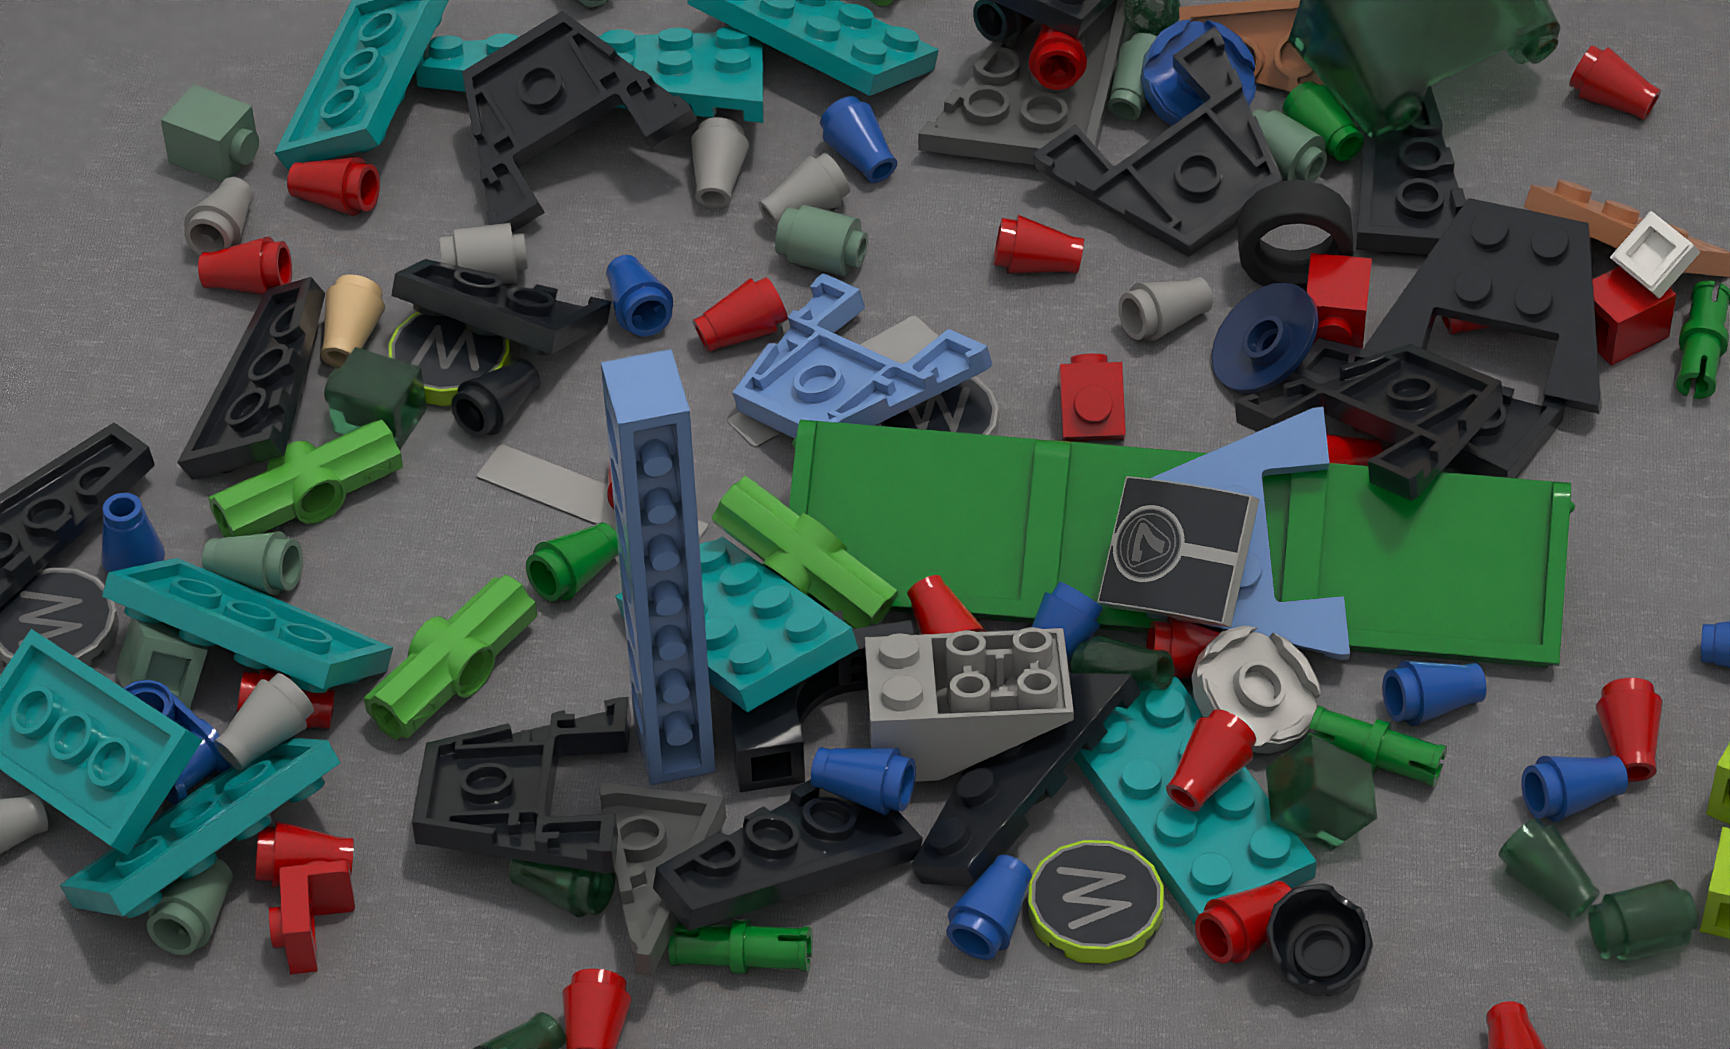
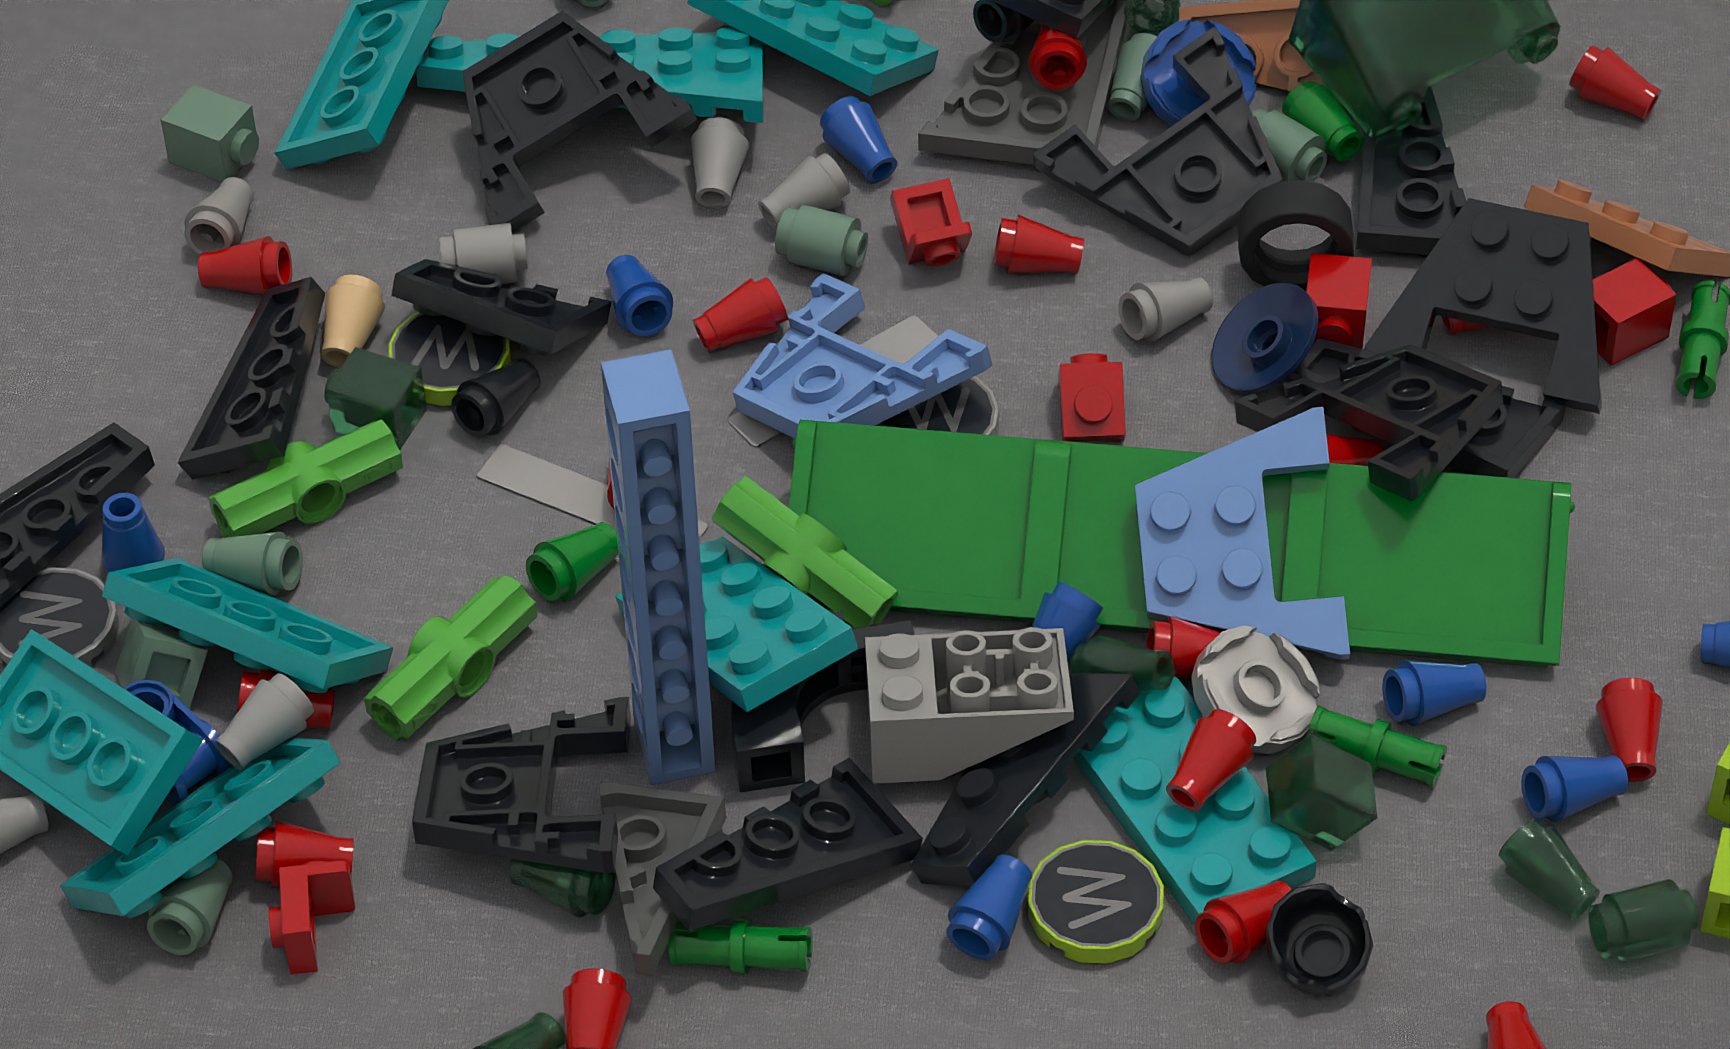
red cone [287,157,380,216] -> none
blue cone [811,747,916,815] -> none
red cone [907,575,986,635] -> none
black slope [1097,476,1259,627] -> none
white tile [1610,211,1700,299] -> none
none -> red bracket [890,178,972,267]

